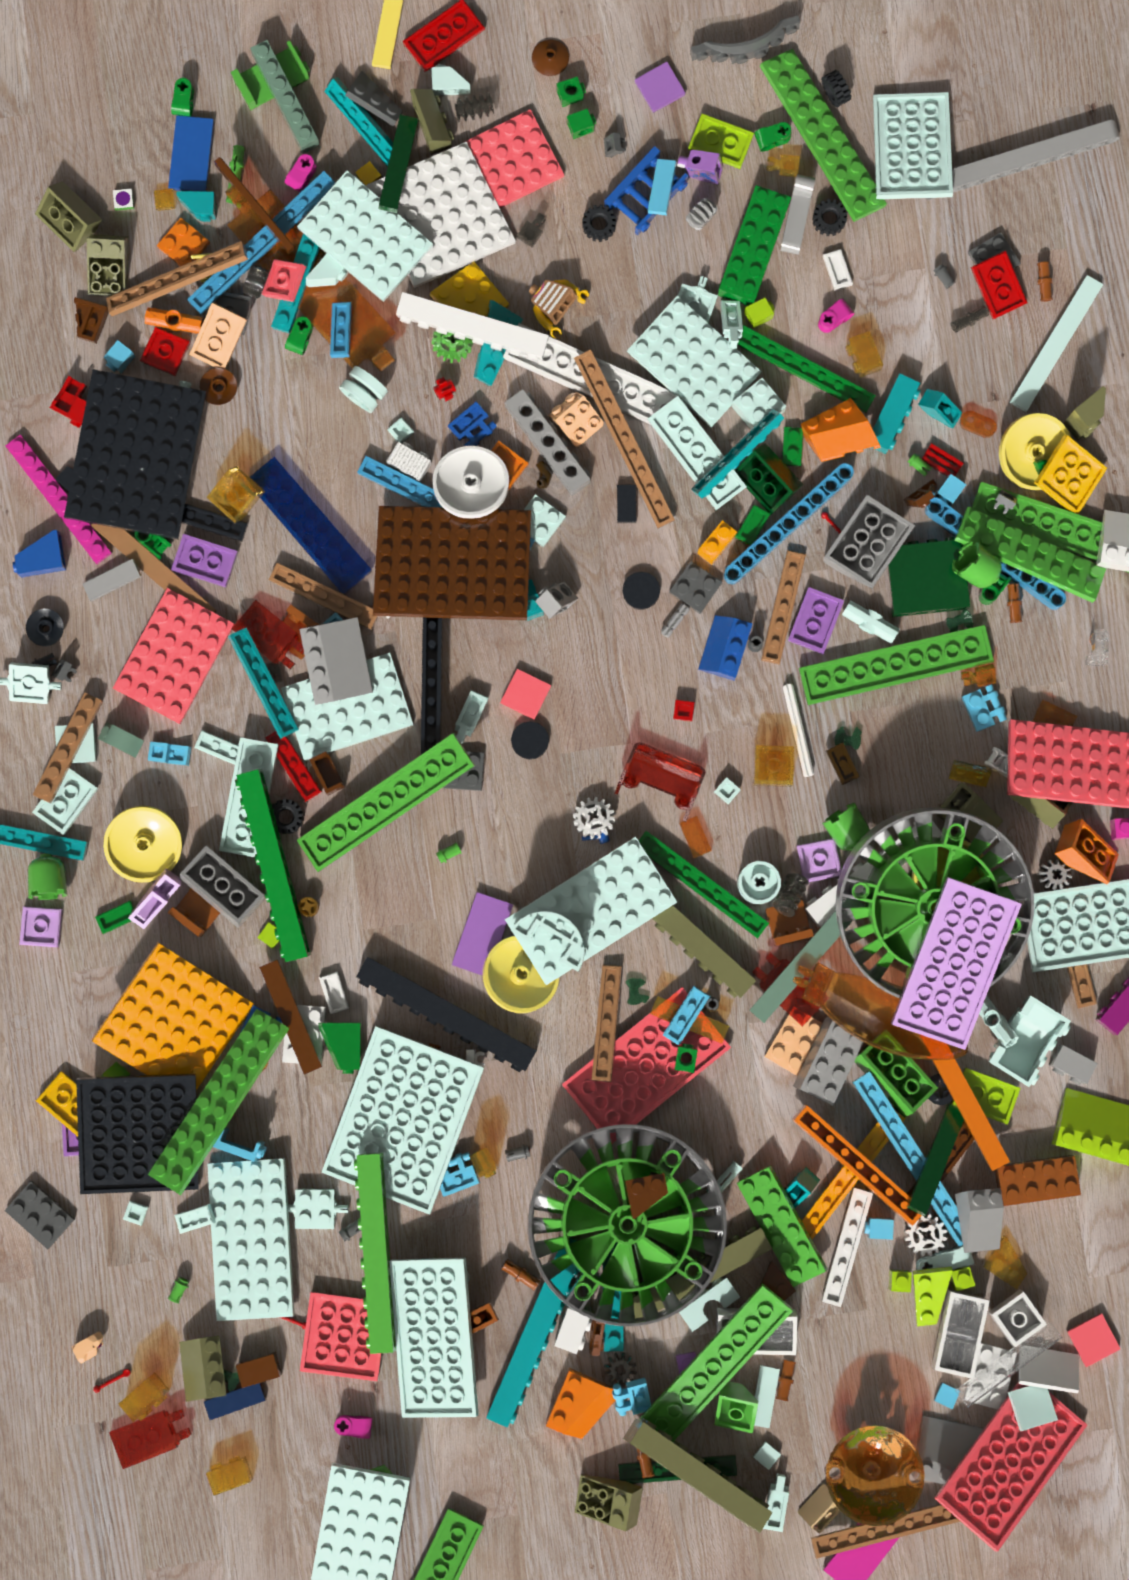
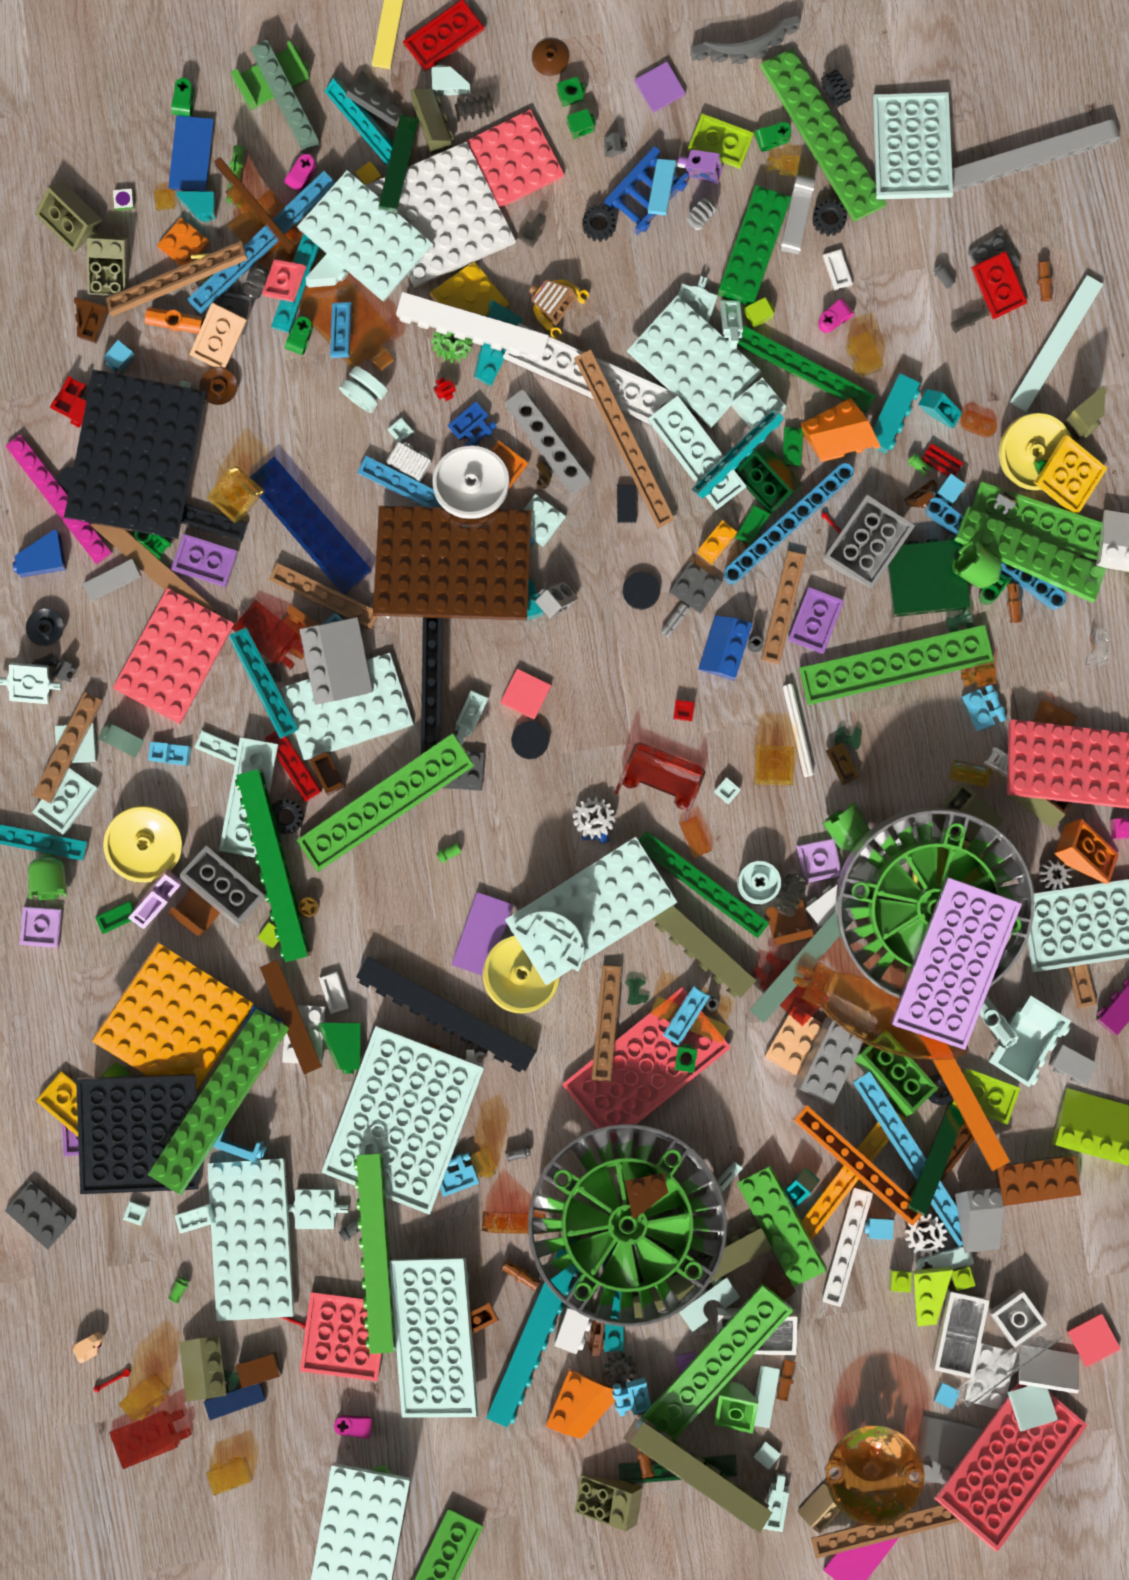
red tile [140,327,190,376] -> none
light nougat bracket [548,392,604,447] -> none
light aqua piece [842,600,900,643] -> none
clear yellow wing [983,1235,1027,1290] -> none
none -> clear orange slope [481,1211,545,1234]

